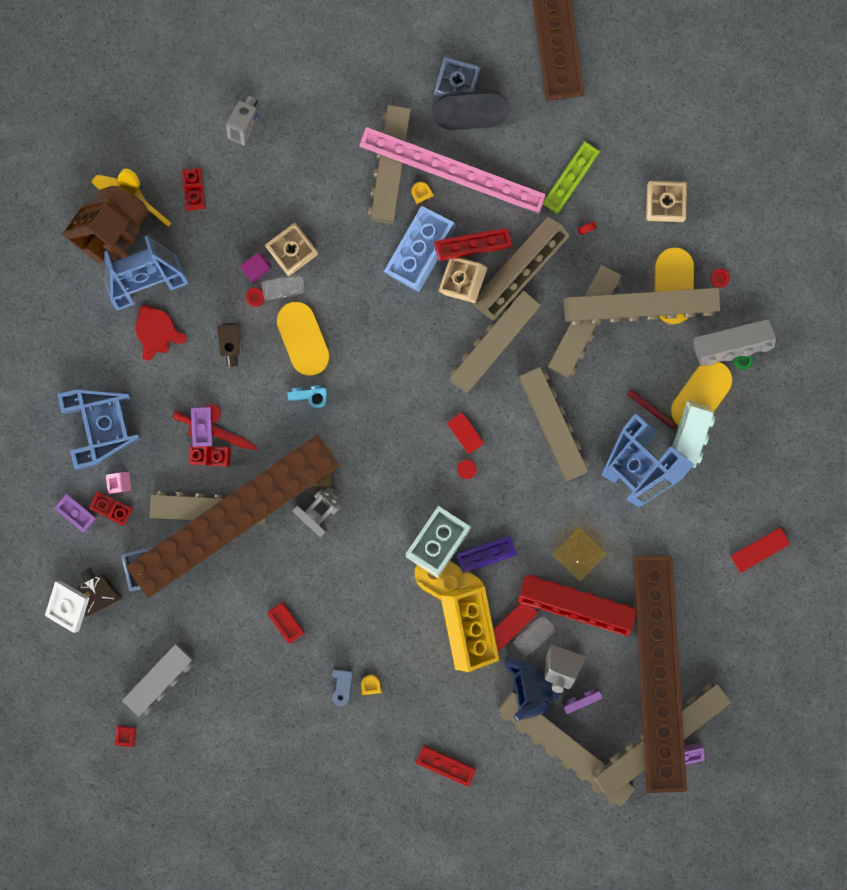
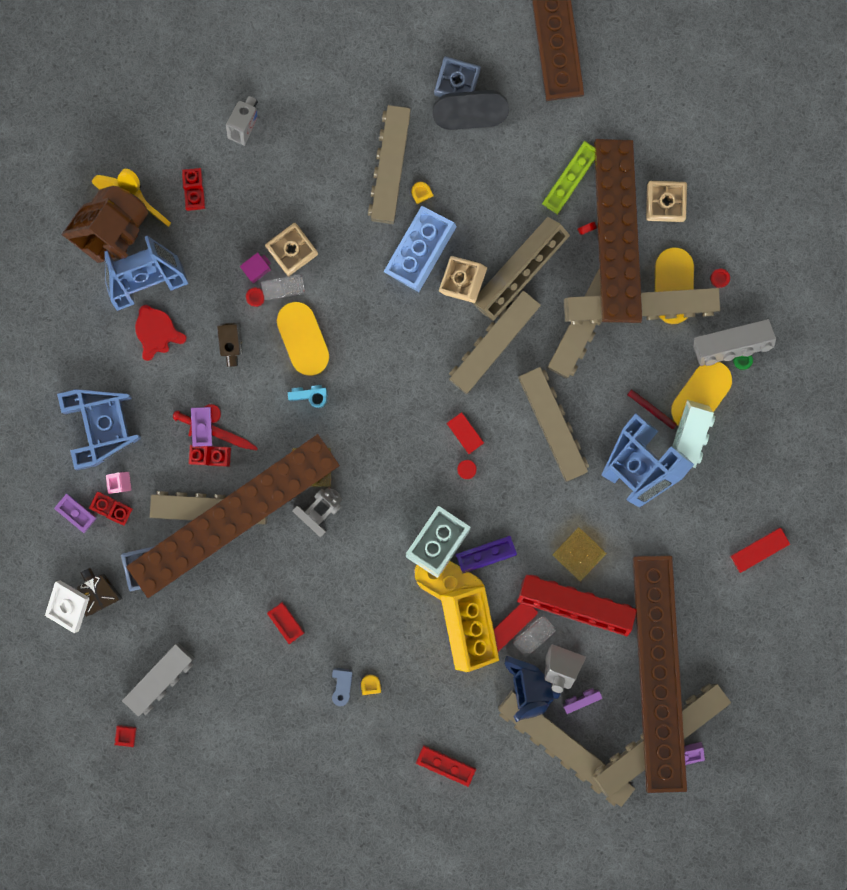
bright pink plate [359,127,546,213] -> none
red plate [434,228,512,261] -> none
none -> reddish brown plate [594,139,642,323]

